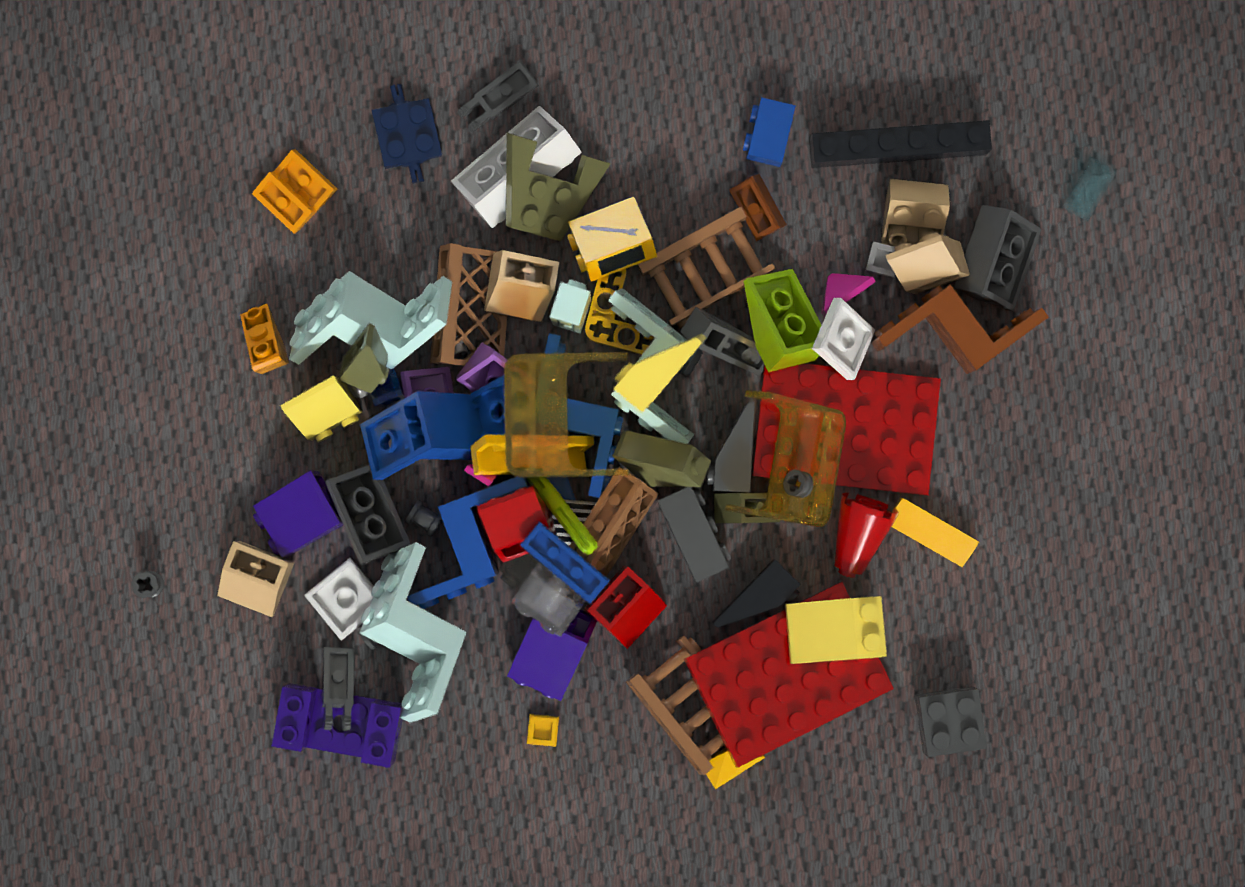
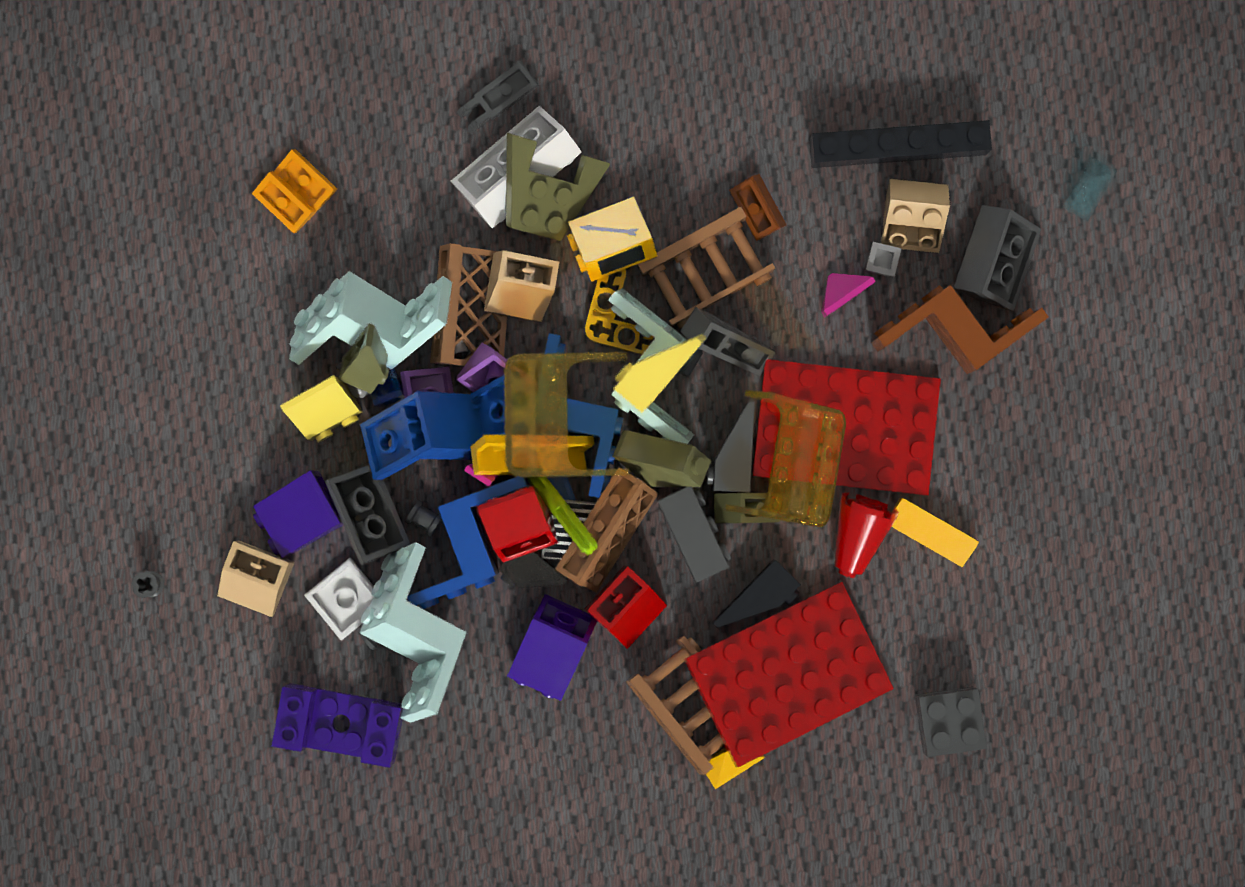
light orange slope [240,304,289,374] -> none
dark grey hinge [322,647,354,731] -> none
dark blue plate [372,84,442,184] -> none
clear slope [511,562,586,637] -> none
blue tile [520,522,610,604] -> none
yellow tile [527,714,559,747] -> none
light aqua brick [550,280,591,334] -> none
blue brick [743,97,796,167] -> none
lime slope [744,269,822,372] -> none
dark grey bush [783,470,814,498] -> none
light yellow slope [785,596,887,664] -> none
white tile [812,298,875,380] -> none
tan slope [886,233,970,294] -> none

